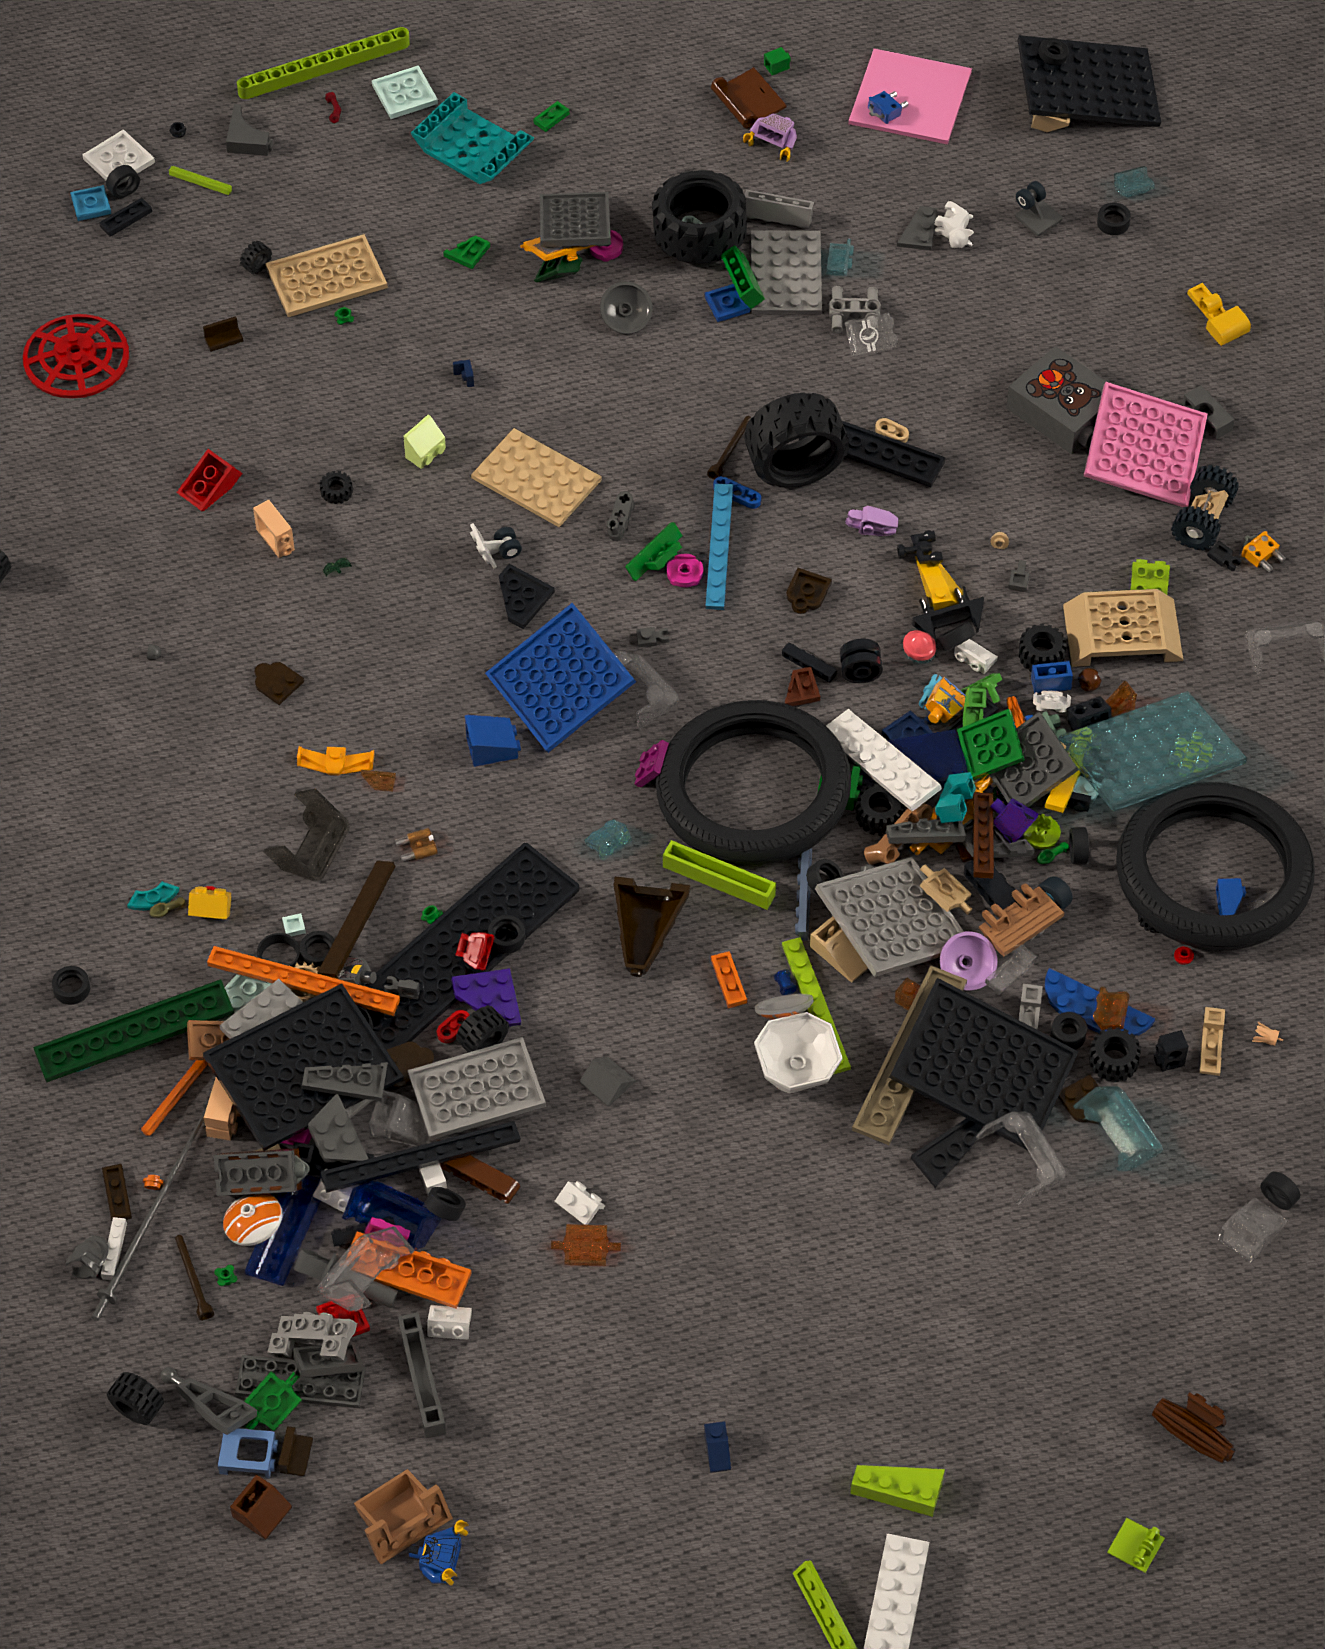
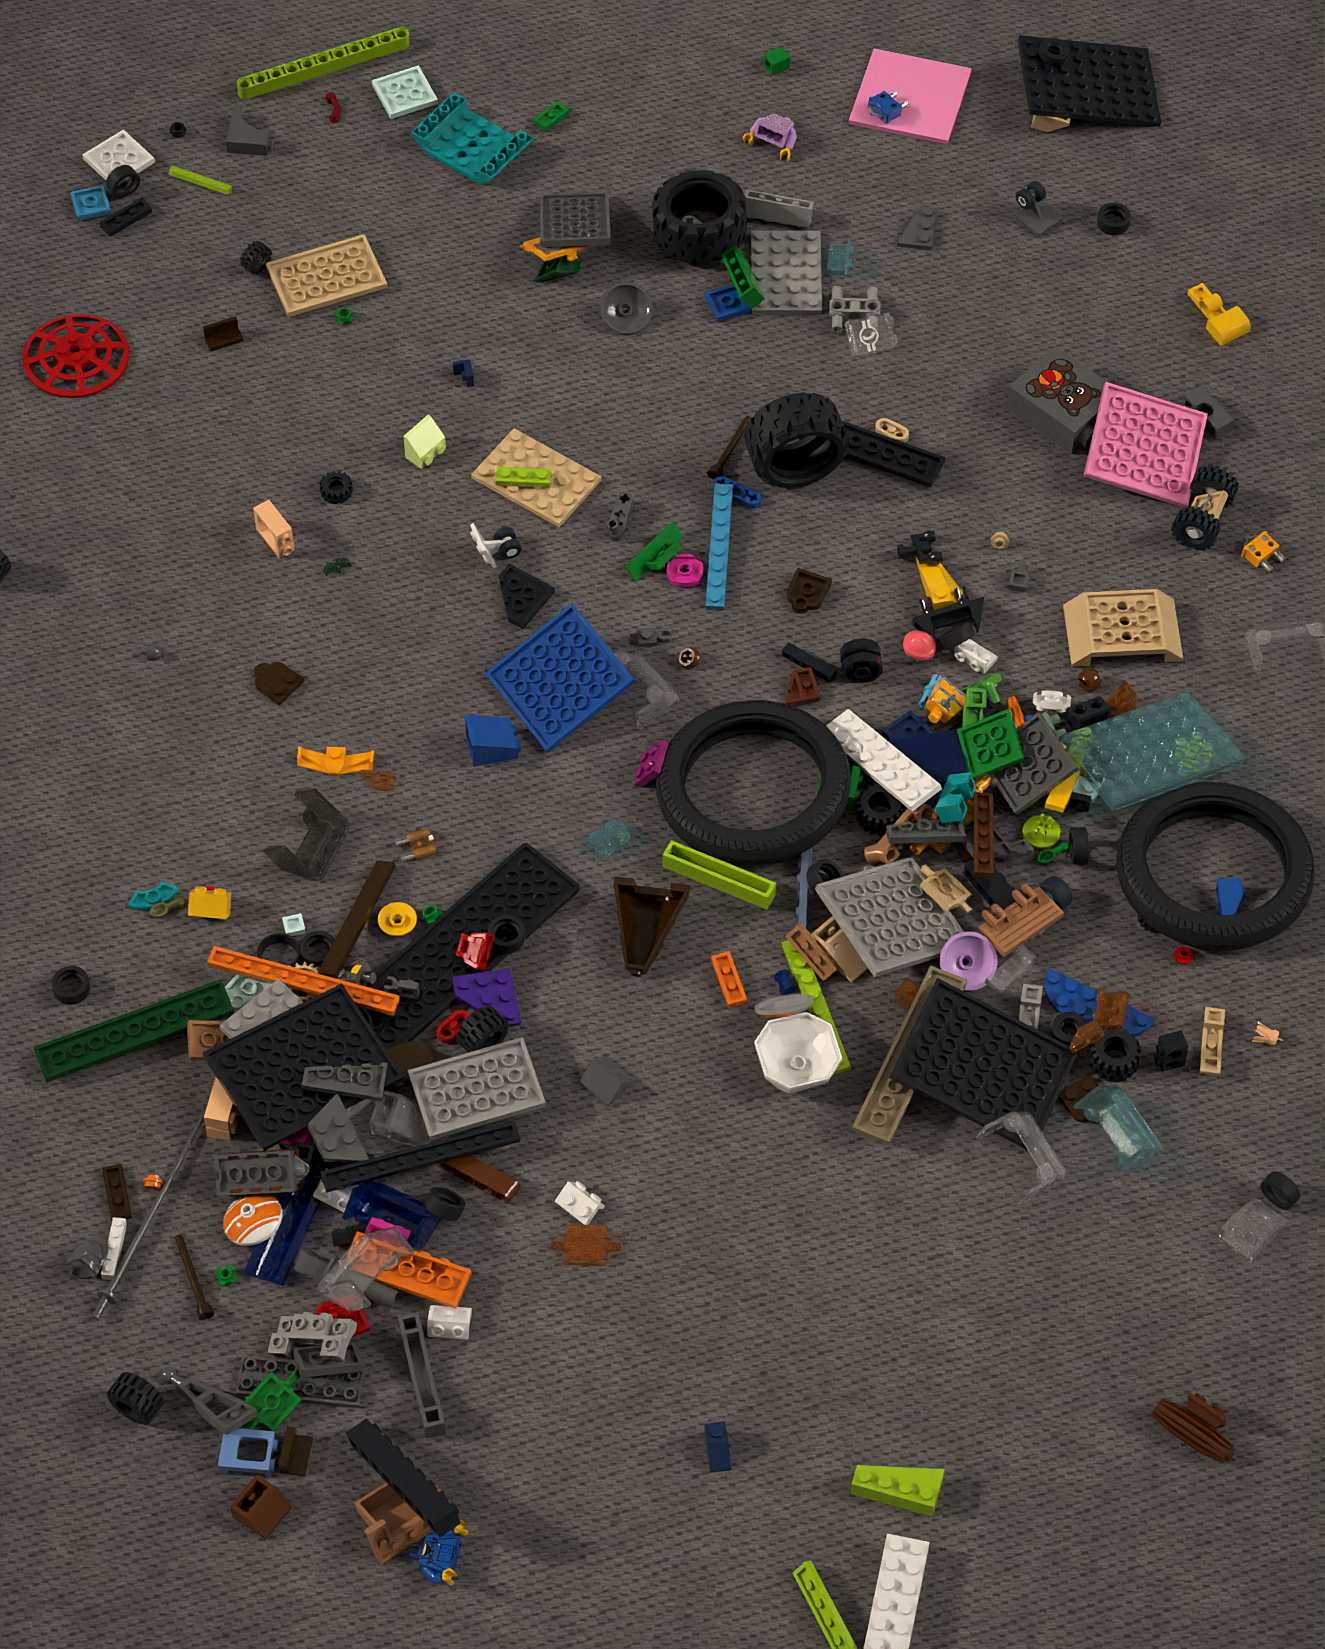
orange axle [141,1060,208,1136] -> none
red slope [176,449,243,512] -> none
white brick [419,1163,447,1195] -> none
green wing [443,235,490,269] -> none
dark pink plate [589,230,623,262] -> none
reddish brown door [711,67,787,129] -> none
lavender hinge [845,506,898,536] -> none
black wing [911,1118,986,1189] -> none
white animal [934,201,974,248] -> none
dark purple torso [990,798,1039,843] -> none
black tyre [1018,624,1067,672] -> none
blue brick [1031,661,1073,693] -> none
lime hinge [1107,1518,1165,1573] -> none
clear light blue bracket [1114,166,1155,197] -> none
lime bracket [1130,559,1170,595] -> none
black plate [1207,541,1242,571] -> none
none -> black brick [346,1418,461,1538]
none -> yellow dish [378,902,417,936]
none -> lime plate [496,467,551,488]
none -> reddish brown hat [679,647,700,670]
none -> medium nougat plate [785,923,839,981]
none -> clear orange tile [1069,1019,1105,1053]

